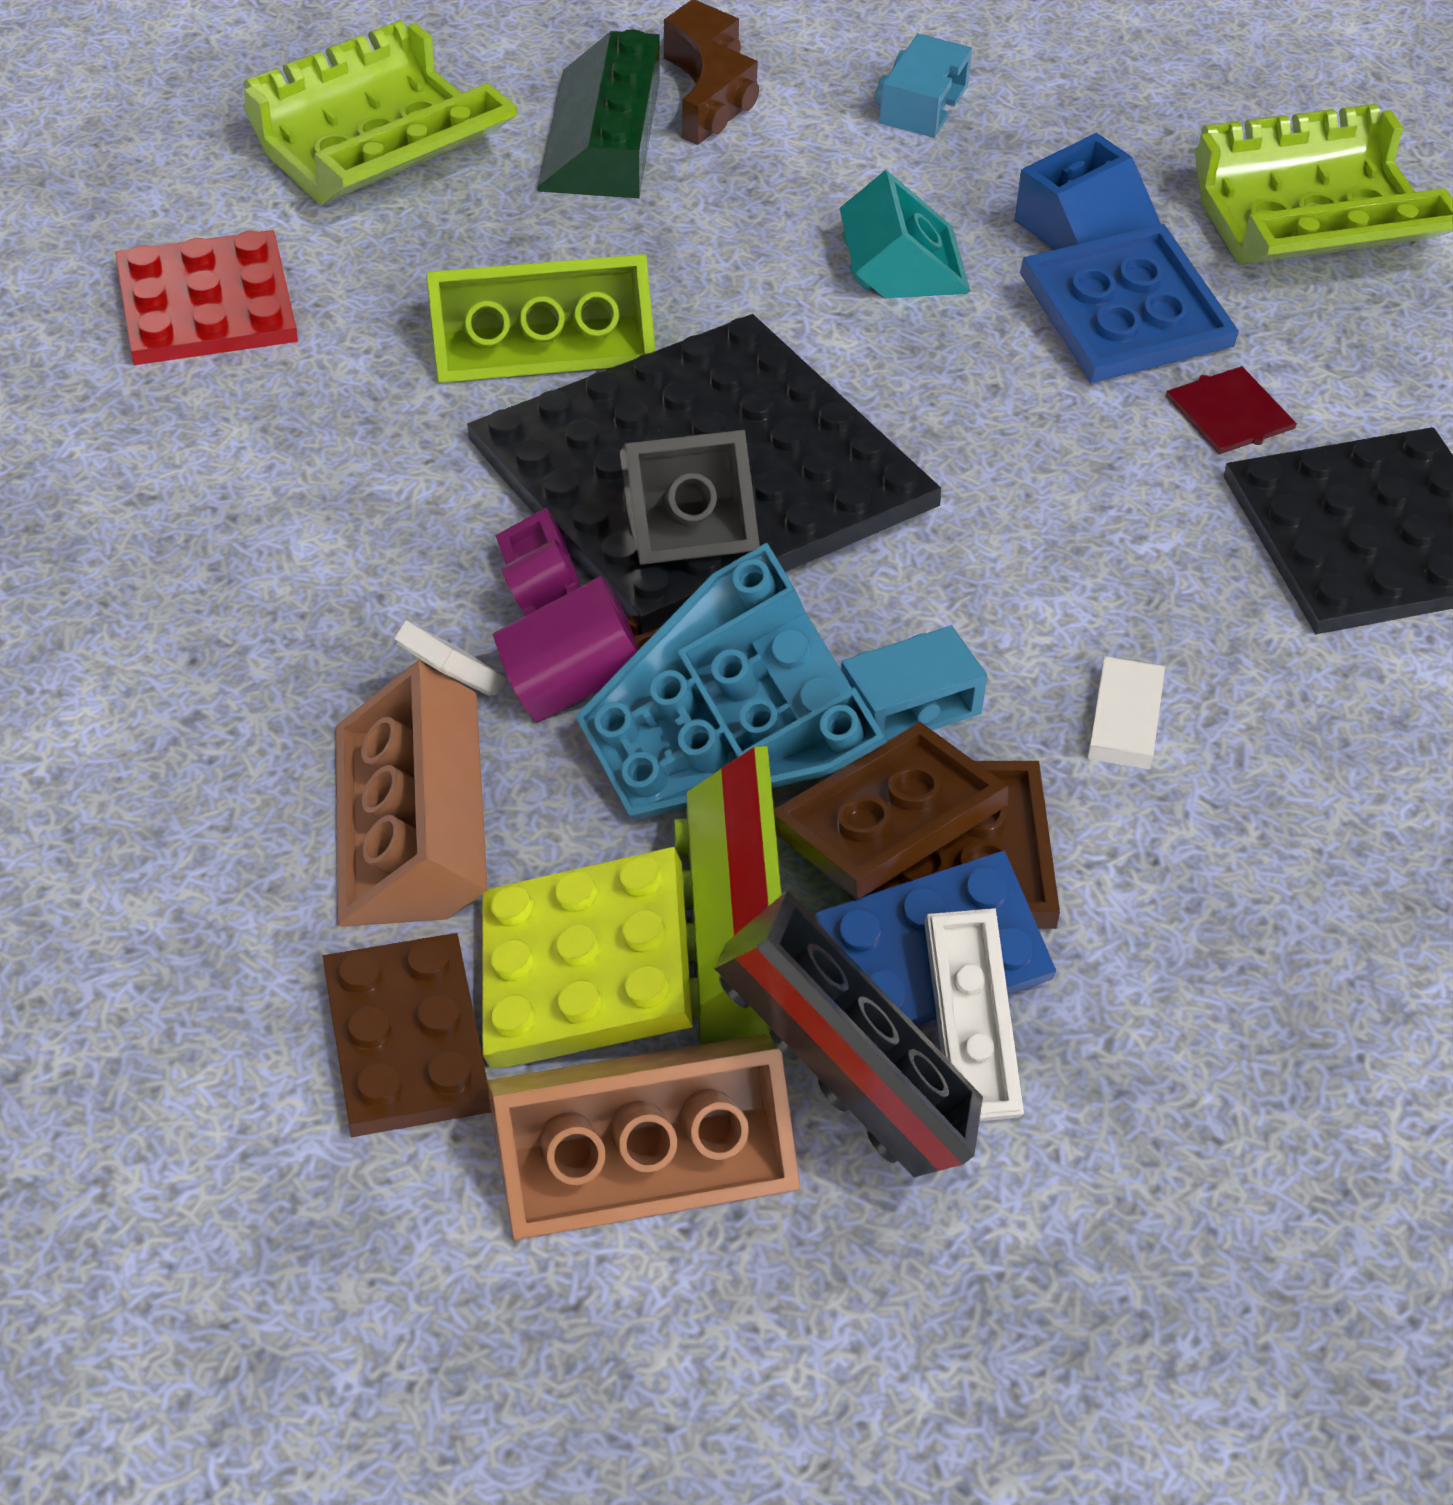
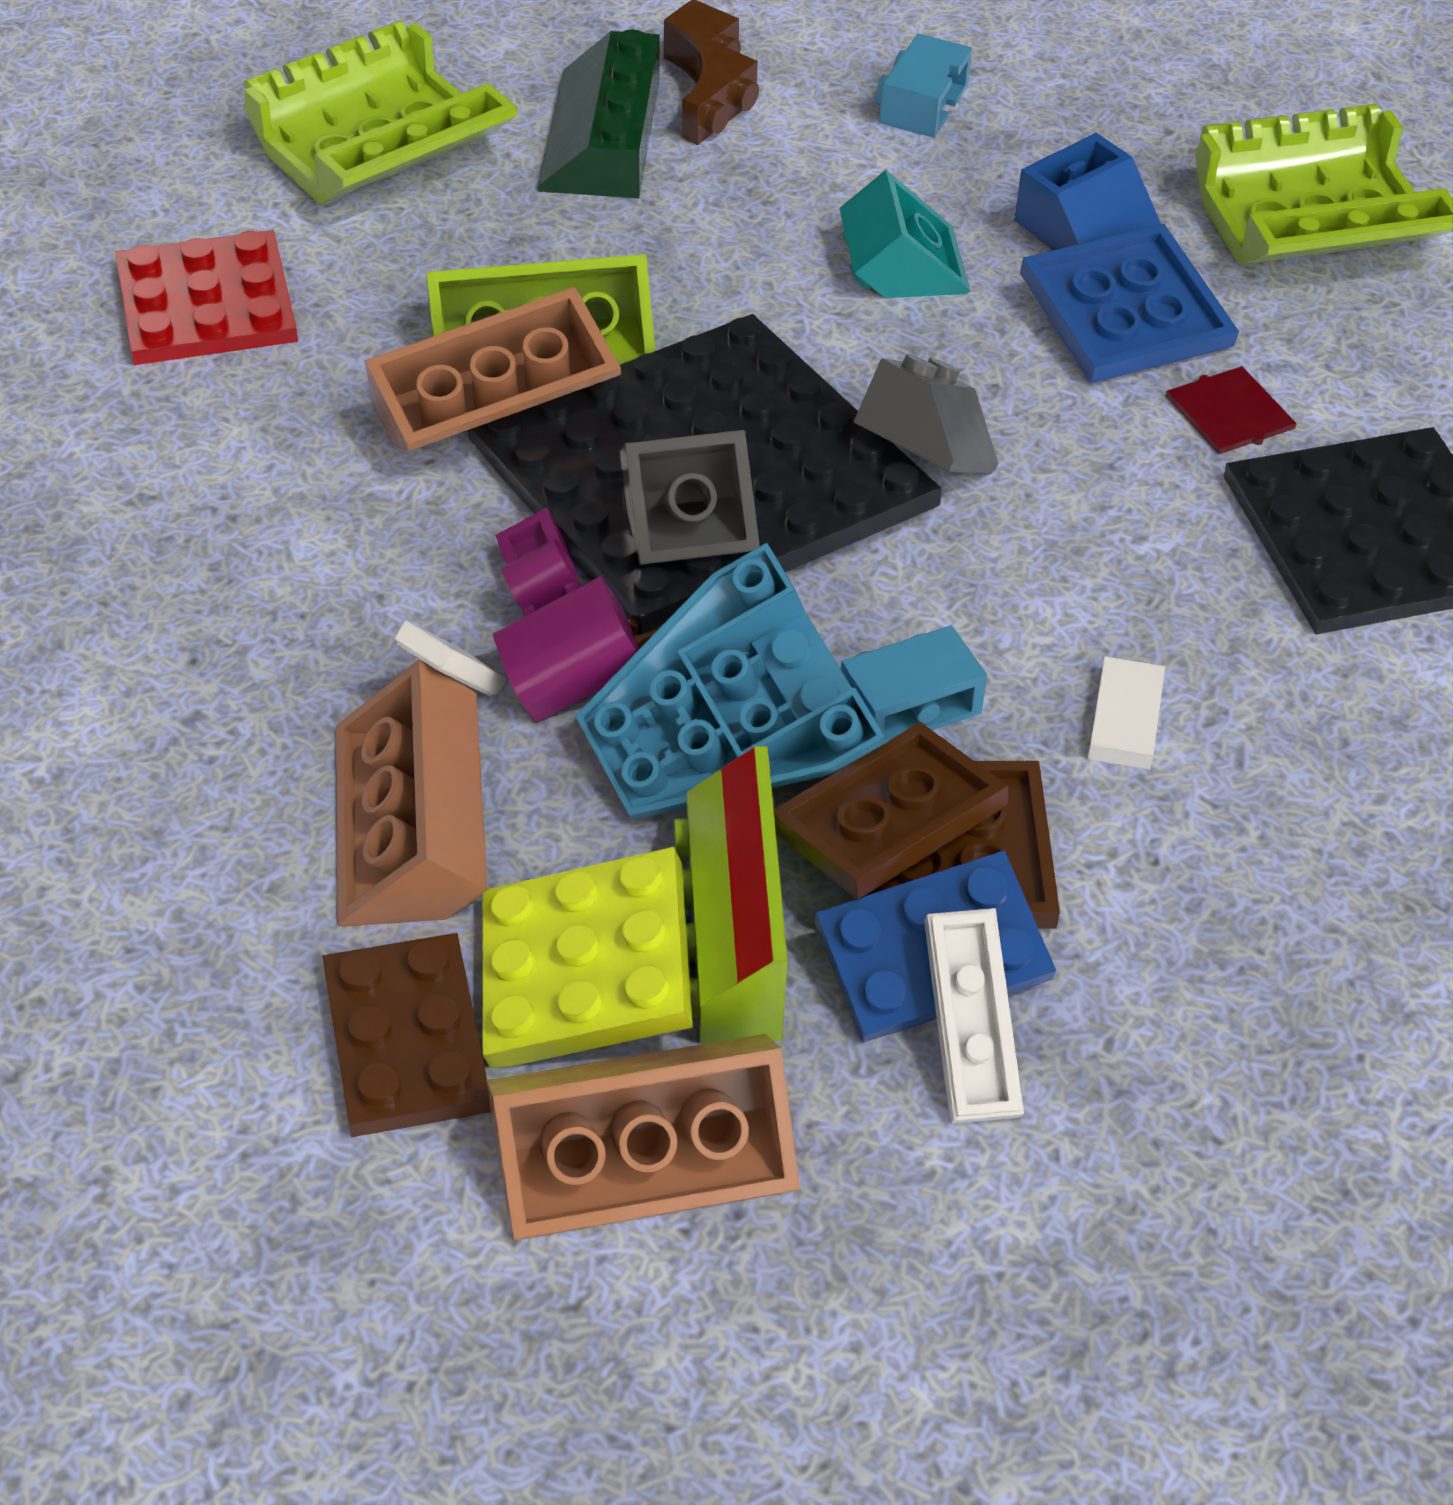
black slope [714,891,983,1177] -> none
none -> nougat slope [365,287,621,451]
none -> dark grey slope [854,354,999,474]

